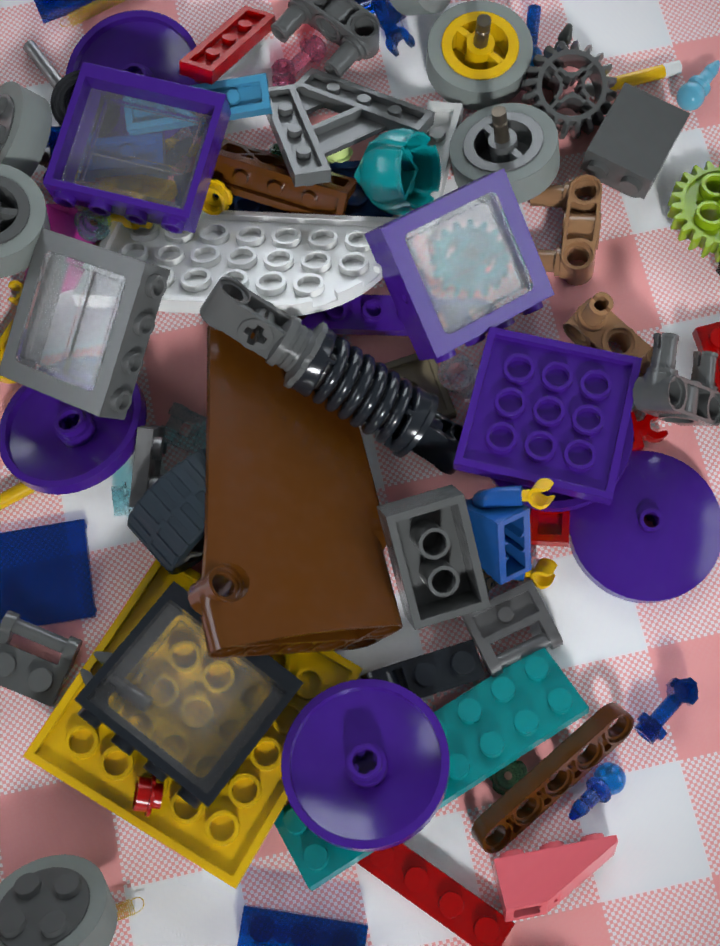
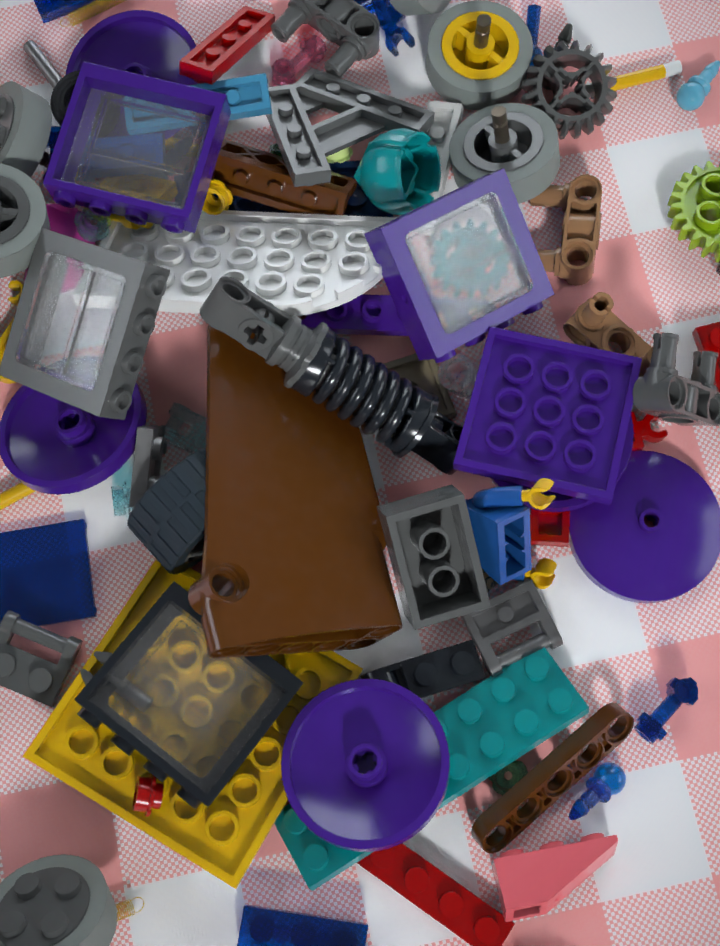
dark grey brick [580,82,690,199] -> none

